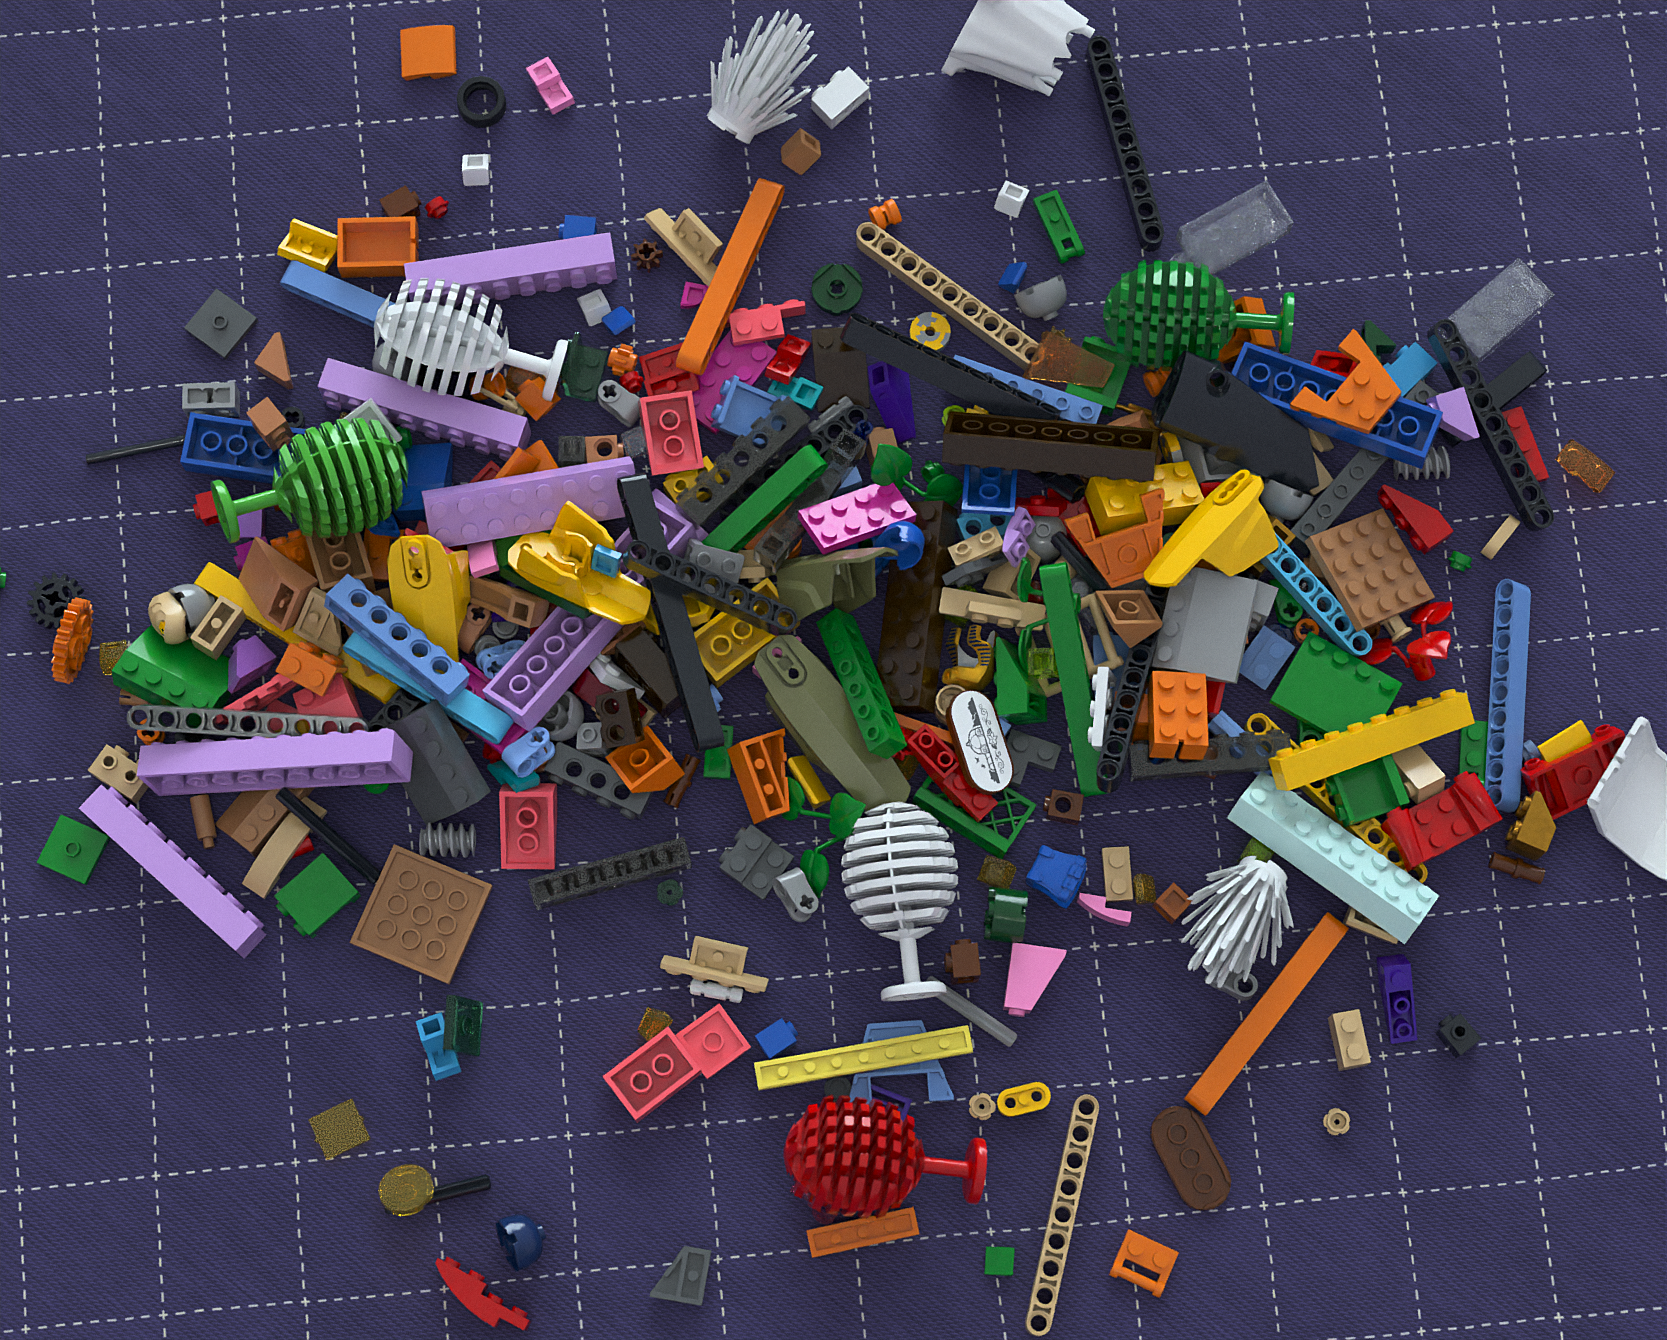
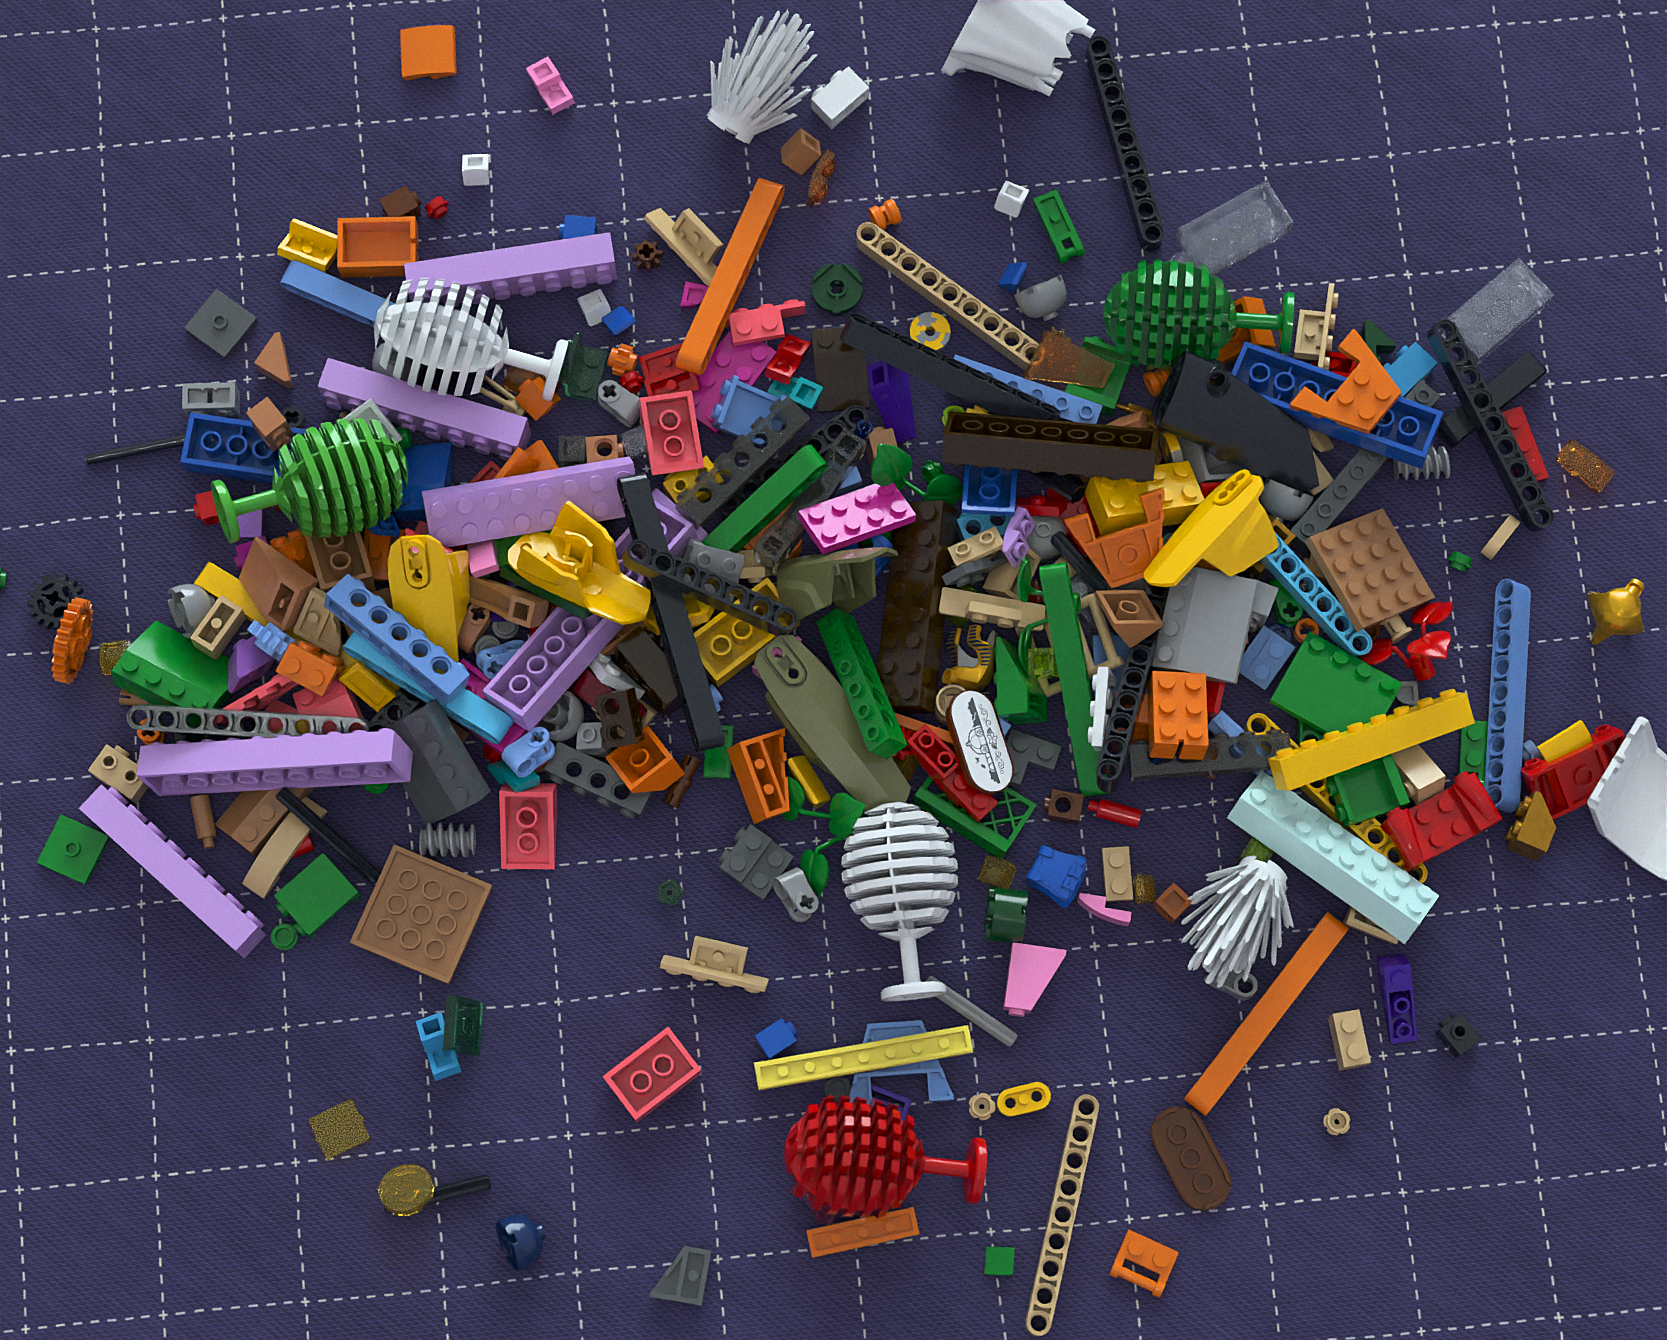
tan piece [148,592,189,645] -> none
red slope [435,1257,531,1331] -> none
black tyre [457,76,506,128] -> none
orange wheel [469,372,506,401] -> none
clear smoke brick [528,837,692,910] -> none
dark azure tile [591,544,622,578] -> none
clear yellow slope [638,1007,673,1041] -> none
coral plate [675,1003,751,1080] -> none
white axle [690,979,743,1003] -> none
light grey axle [808,396,854,433] -> none
blue helmet [874,521,925,570] -> none
reddish brown brick [944,939,981,985] -> none
red slope [1377,484,1454,555] -> none
lavender slope [1426,387,1480,441] -> none
reddish brown pin [1488,852,1545,885] -> none
none -> light blue gear [247,620,295,662]
none -> green plate [271,923,298,951]
none -> yellow tile [339,659,396,712]
none -> clear orange slope [808,149,836,208]
none -> red cylinder [1087,798,1142,828]
none -> tan bracket [1294,283,1339,371]
none -> flat silver tile [1395,681,1419,708]
none -> pearl gold piece [1587,579,1645,645]

